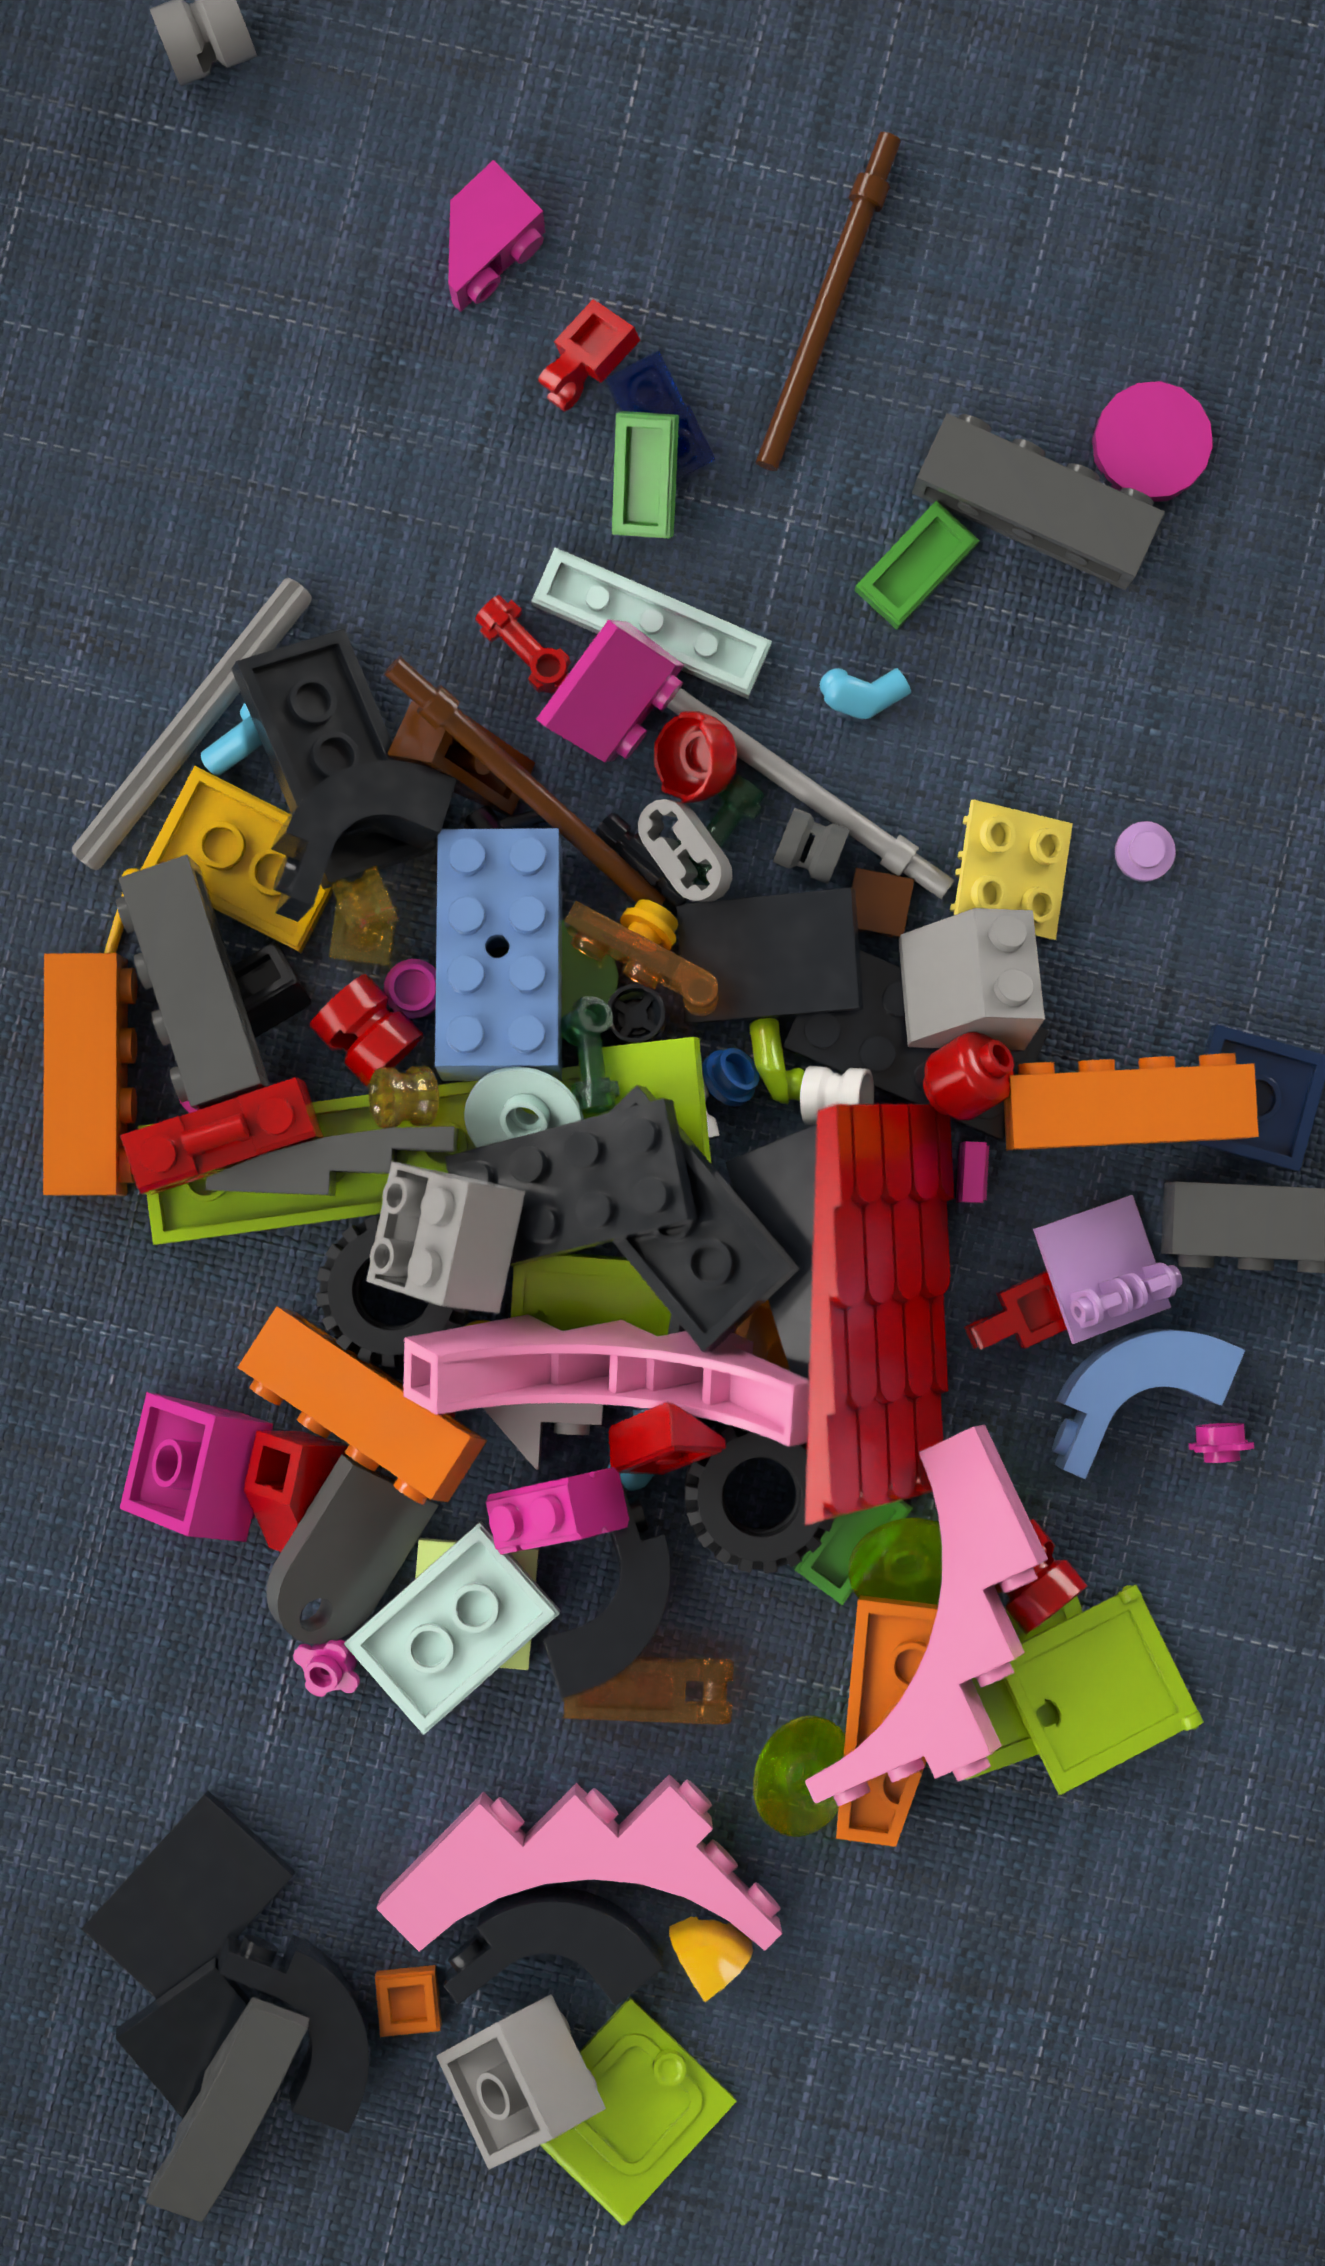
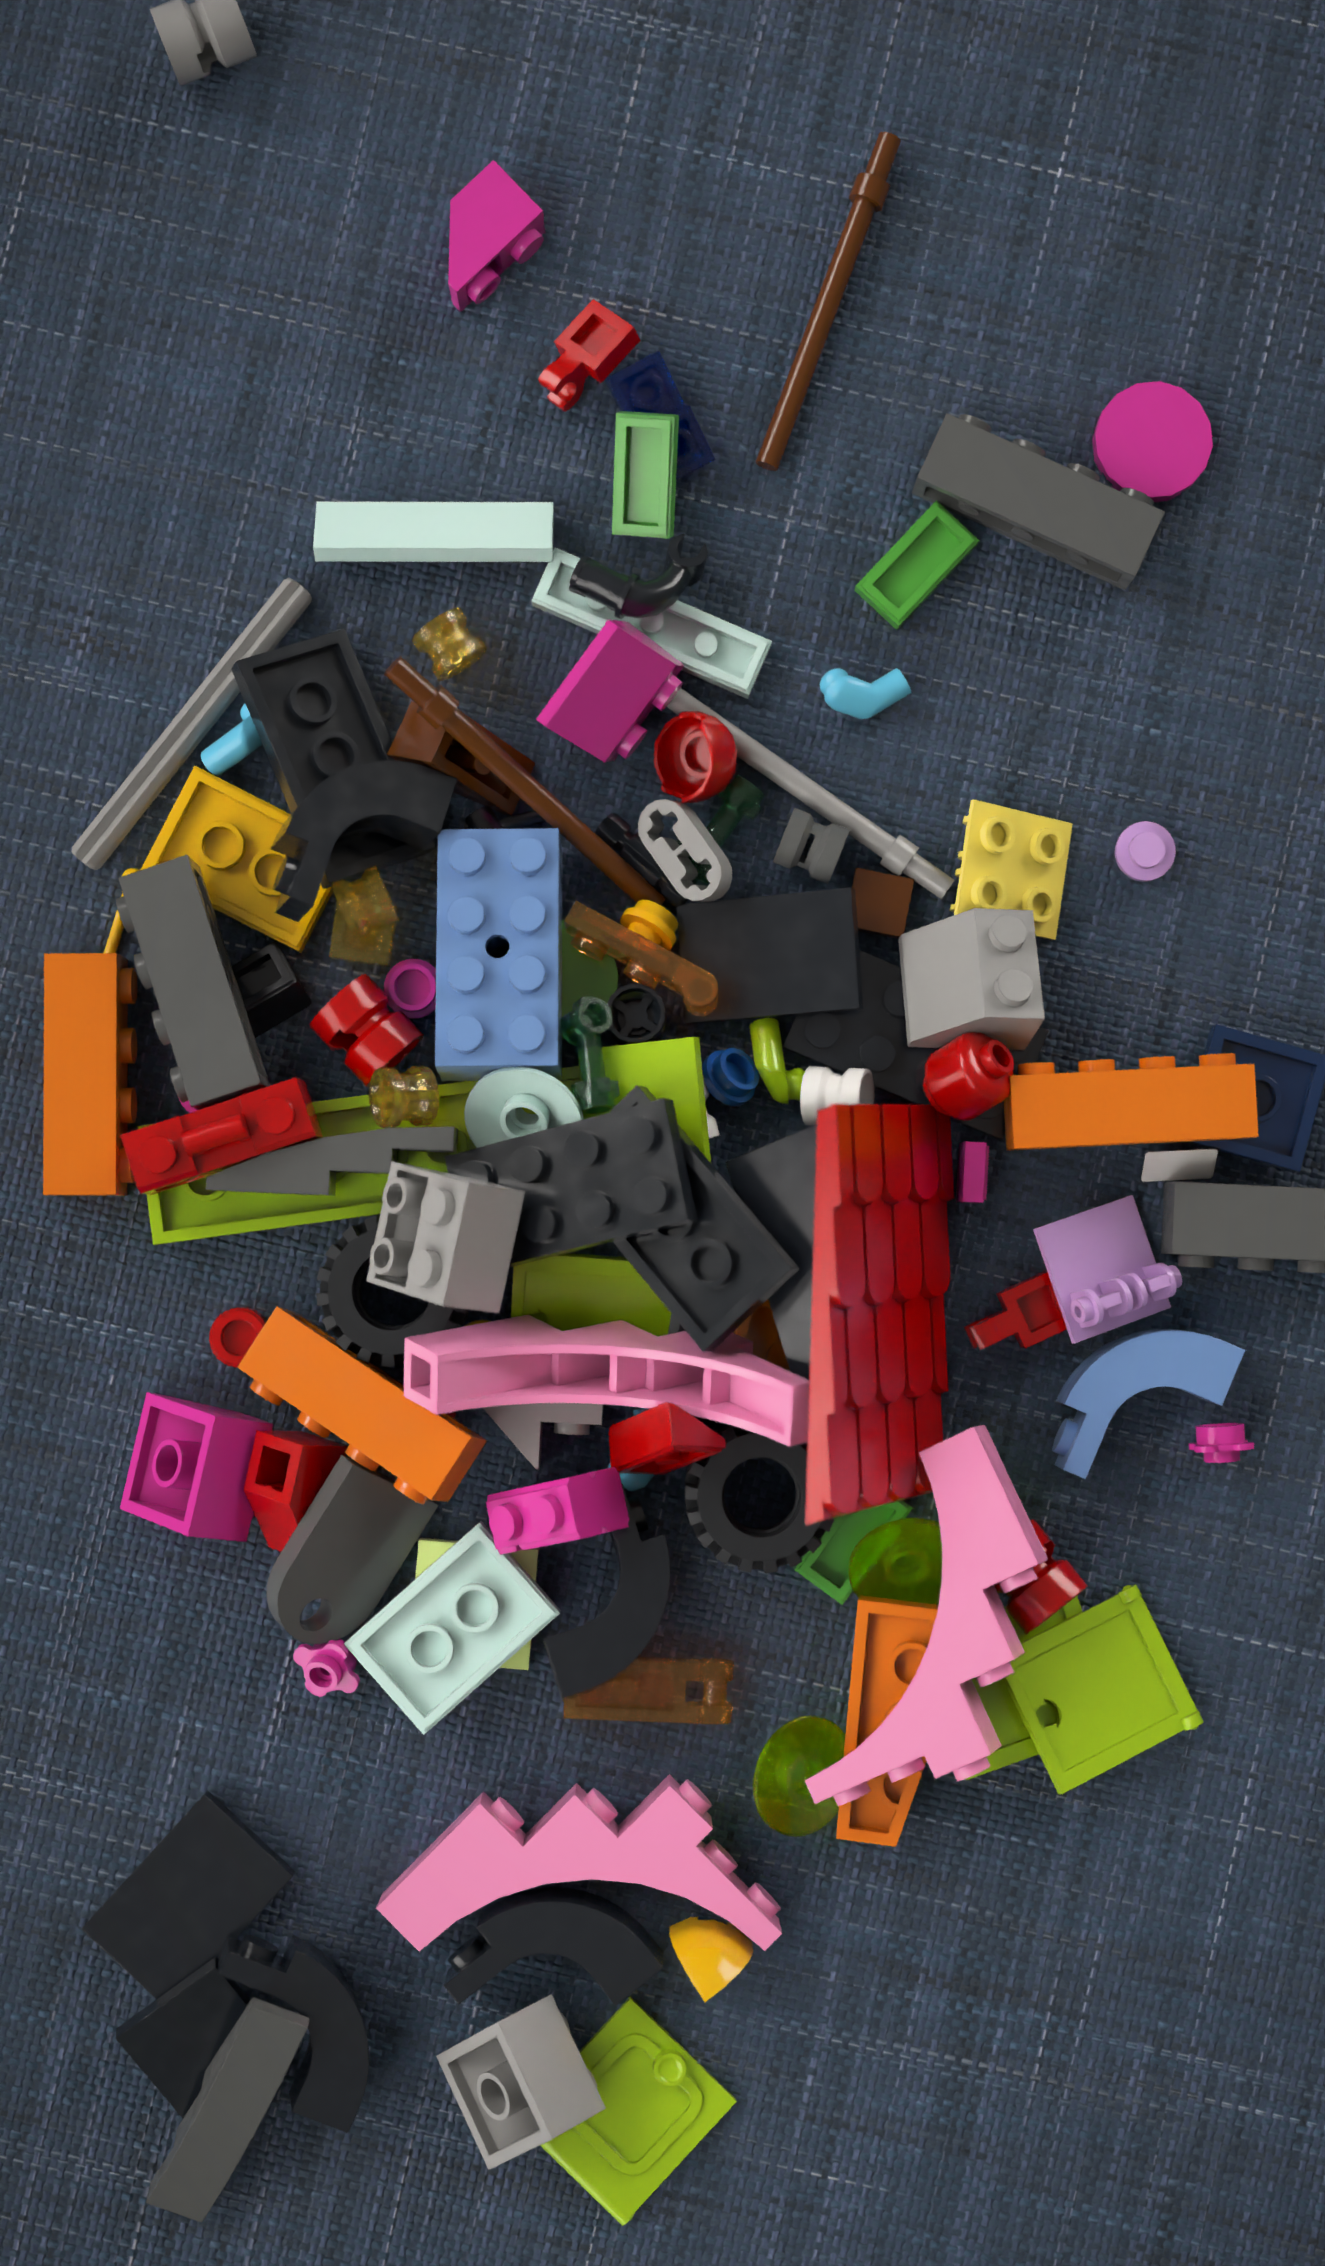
orange tile [375,1965,442,2037] -> none
red bar [475,595,571,693] -> none
none -> red tile [209,1307,267,1367]
none -> light aqua tile [313,502,554,562]
none -> clear yellow wheel [412,608,487,681]
none -> black piece [569,534,708,619]
none -> white sticker [1141,1149,1218,1182]

